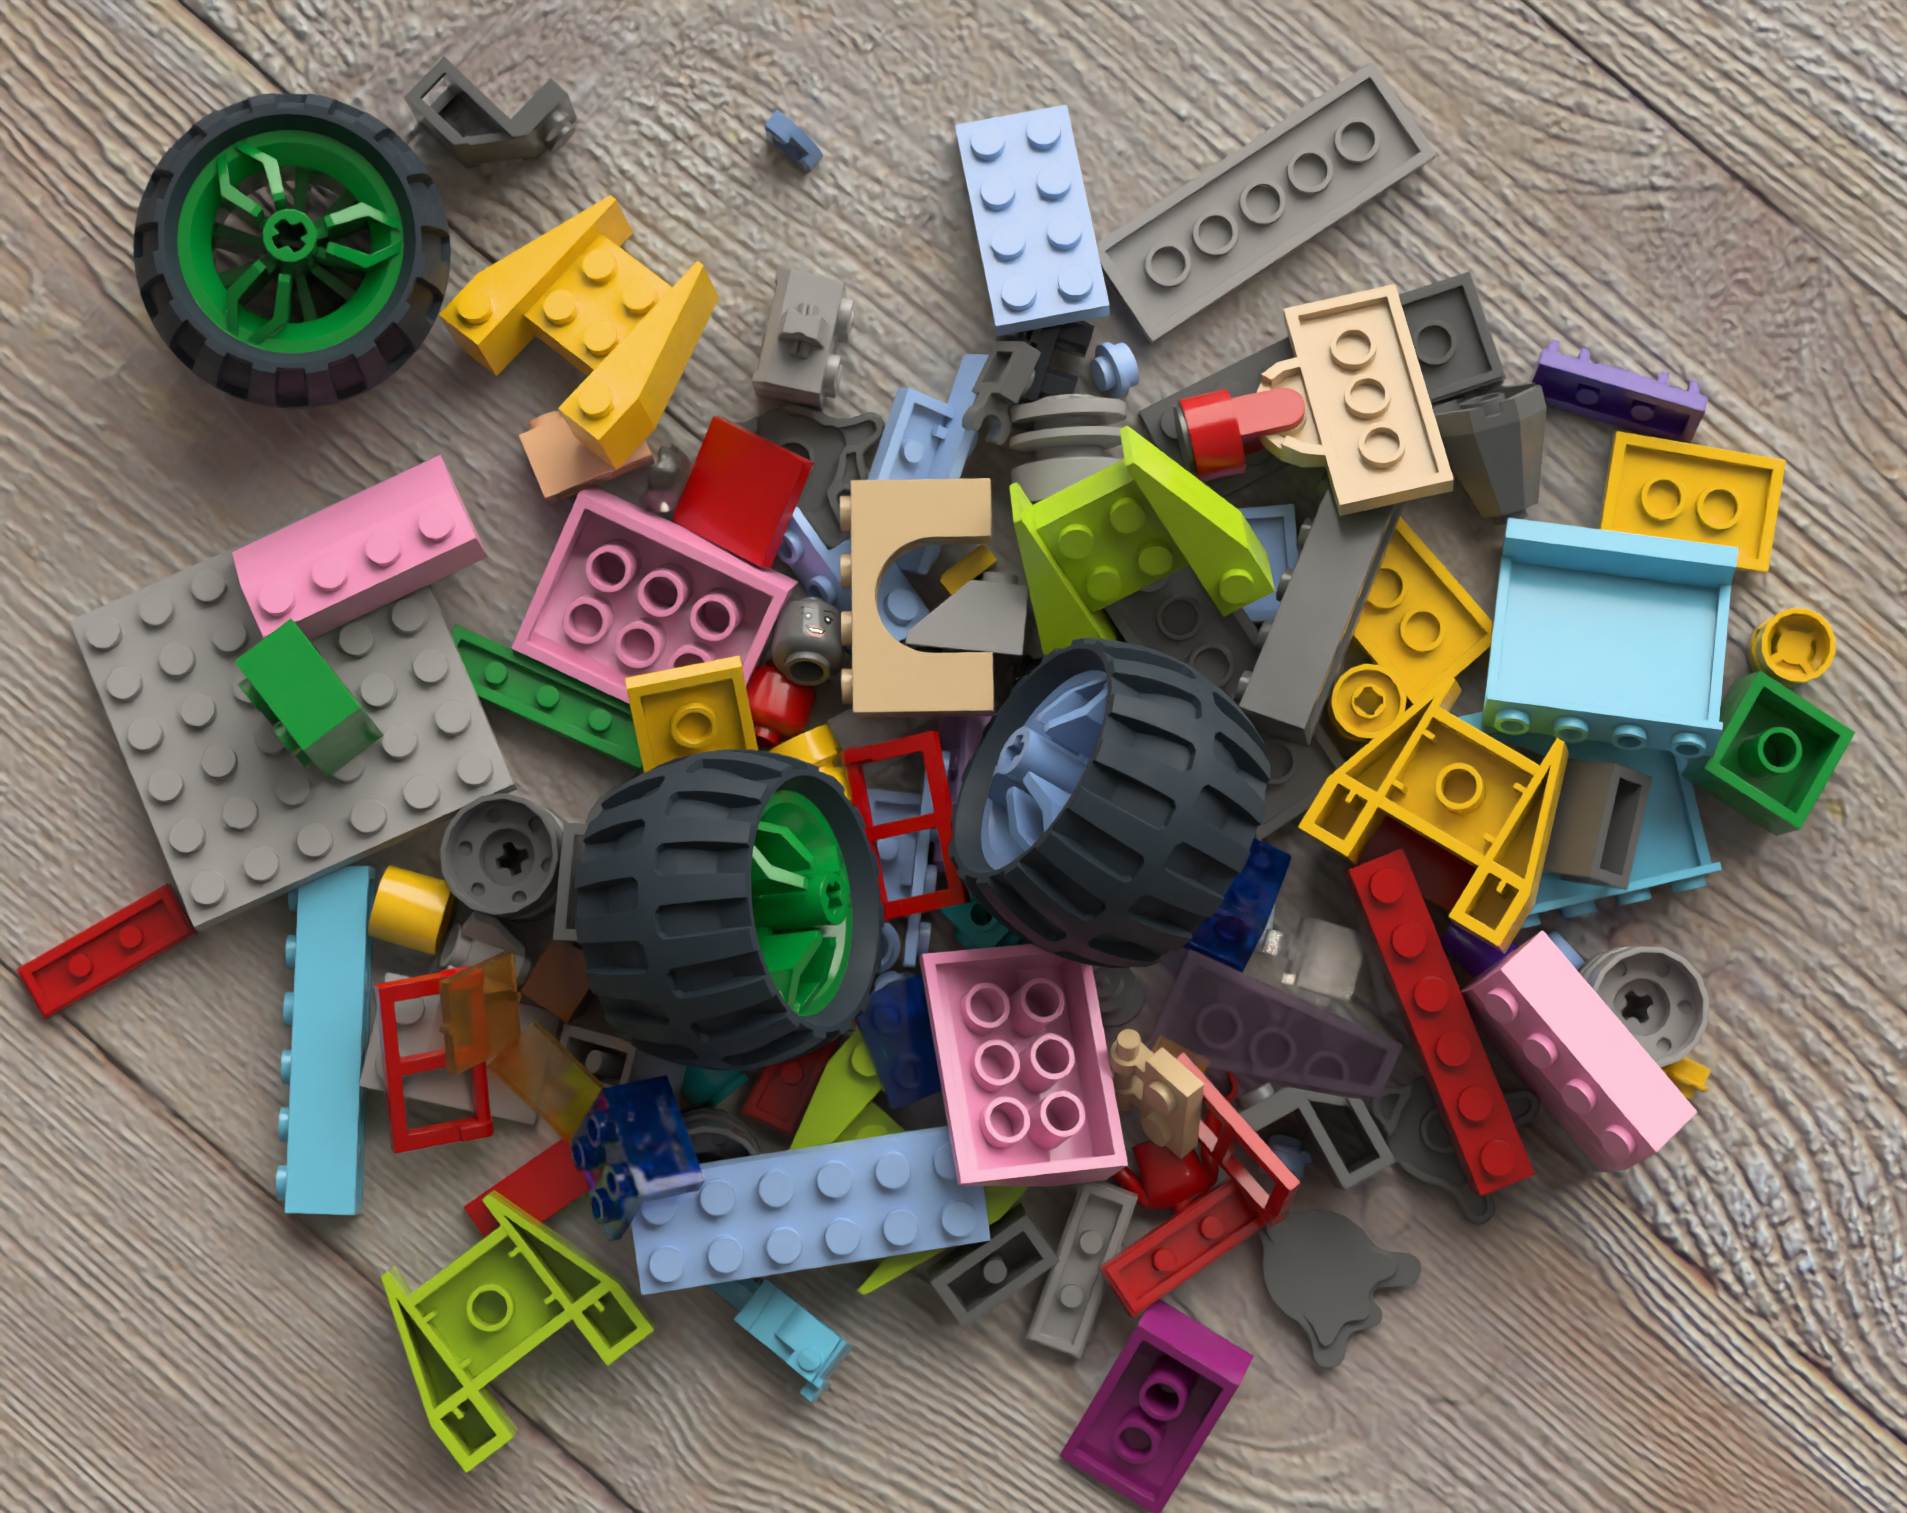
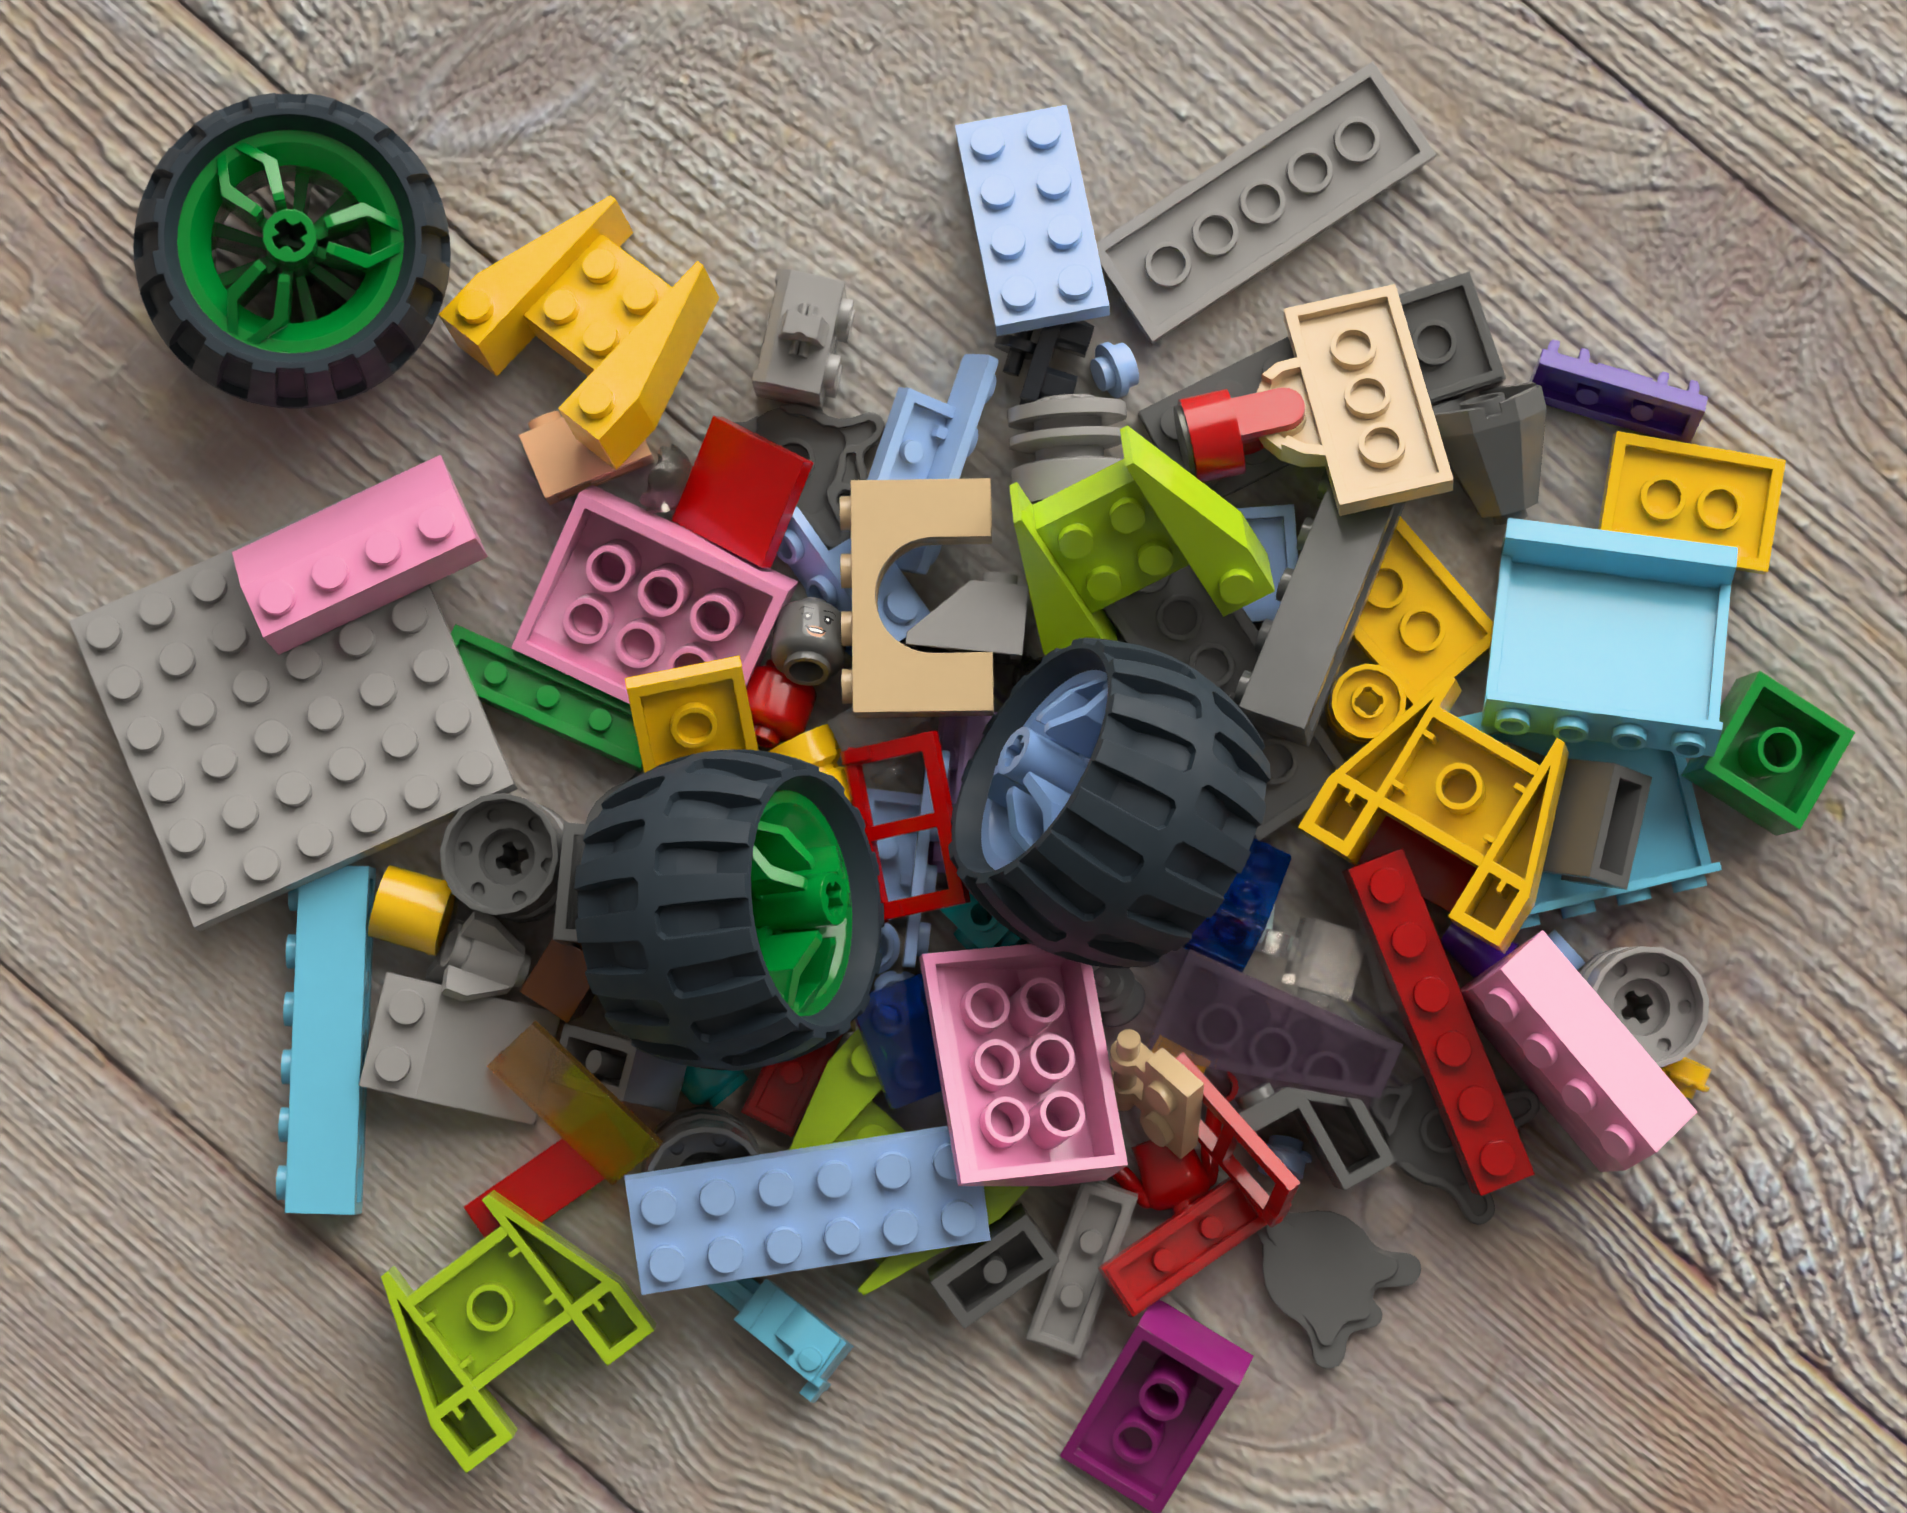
red tile [16,883,198,1019] -> none
green brick [234,618,384,778] -> none
red window [374,966,494,1154] -> none
dark grey piece [404,56,577,168] -> none
clear orange piece [439,951,522,1075] -> none
clear blue bracket [570,1075,705,1242] -> none
medium blue tile [765,110,823,171] -> none
yellow tile [940,544,997,597] -> none
dark grey plate [962,341,1041,445] -> none
yellow wheel [1747,608,1836,689] -> none

